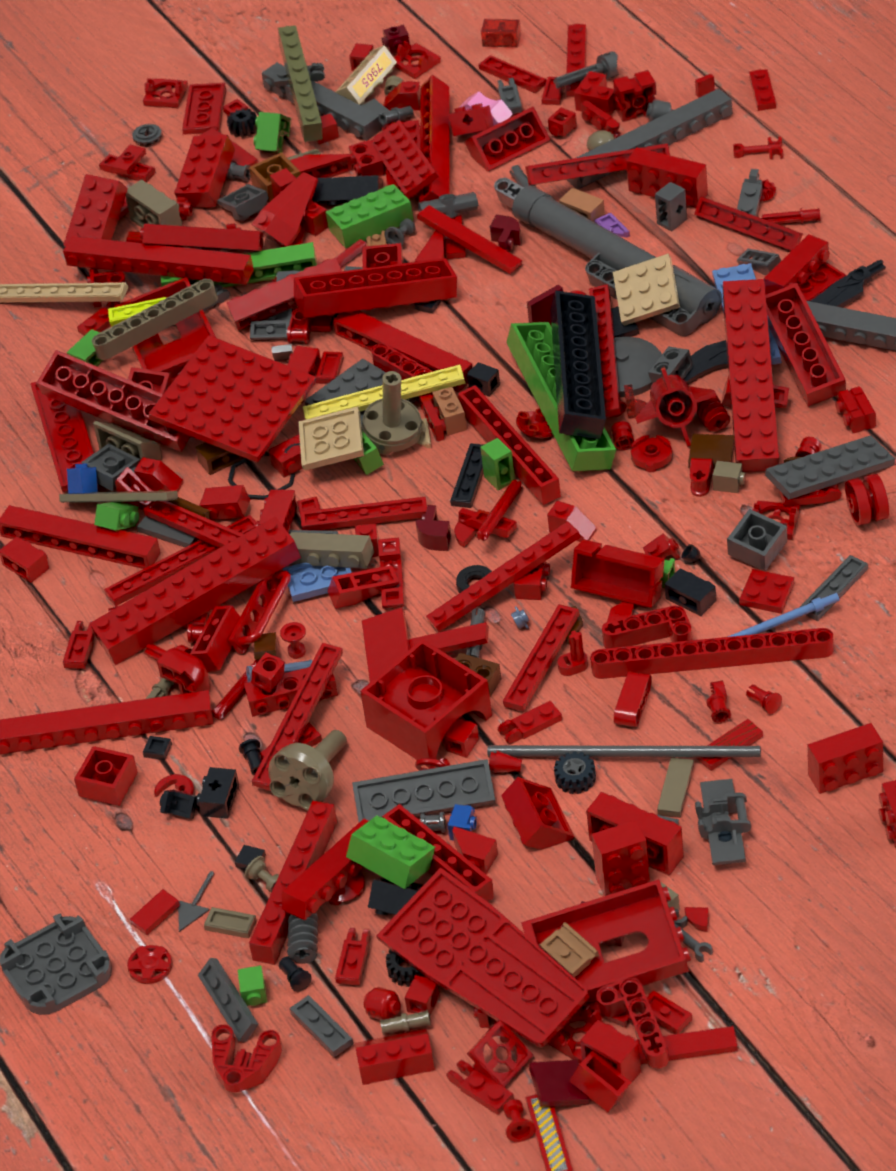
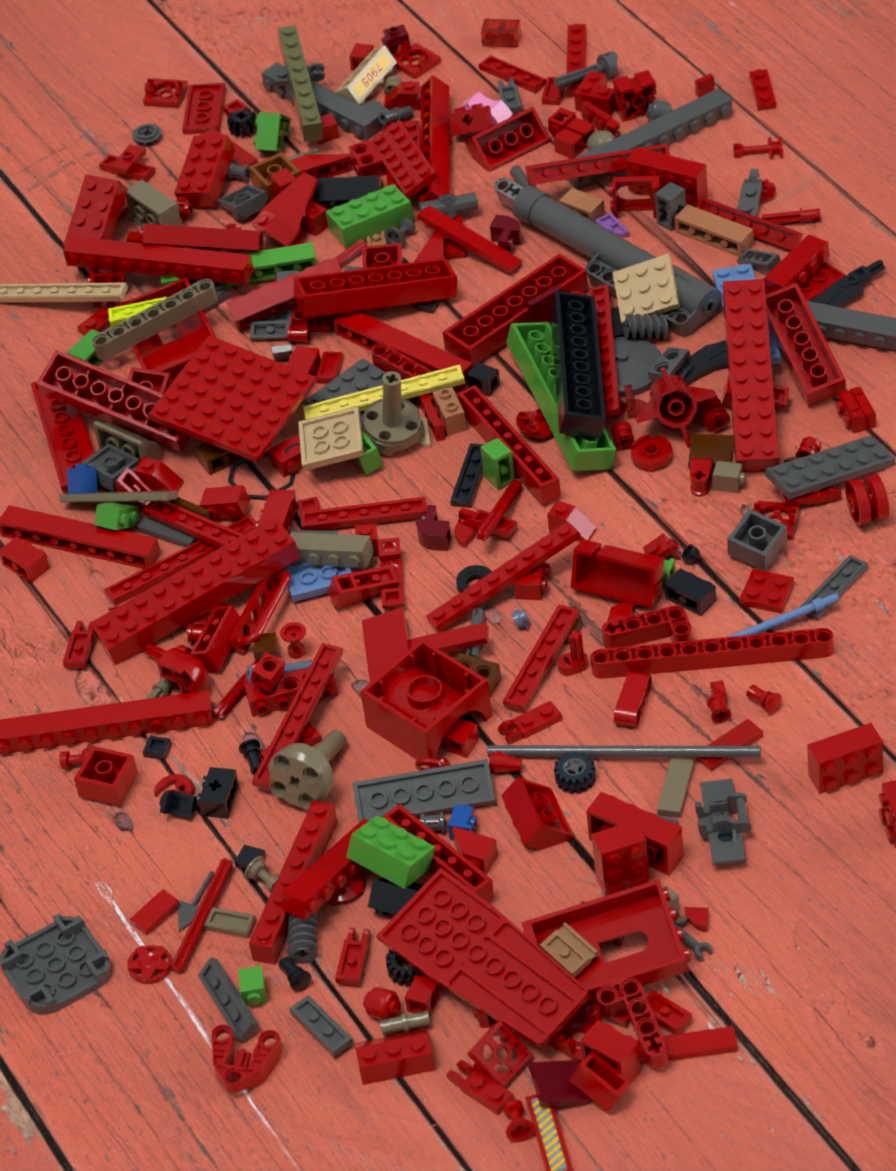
none -> red piece [59,744,93,769]
none -> red axle [171,858,233,973]
none -> red brick [443,253,588,367]
none -> red piece [554,117,595,159]
none -> red panel [609,176,660,219]
none -> dark grey piece [623,313,668,340]
none -> nougat brick [675,204,754,257]

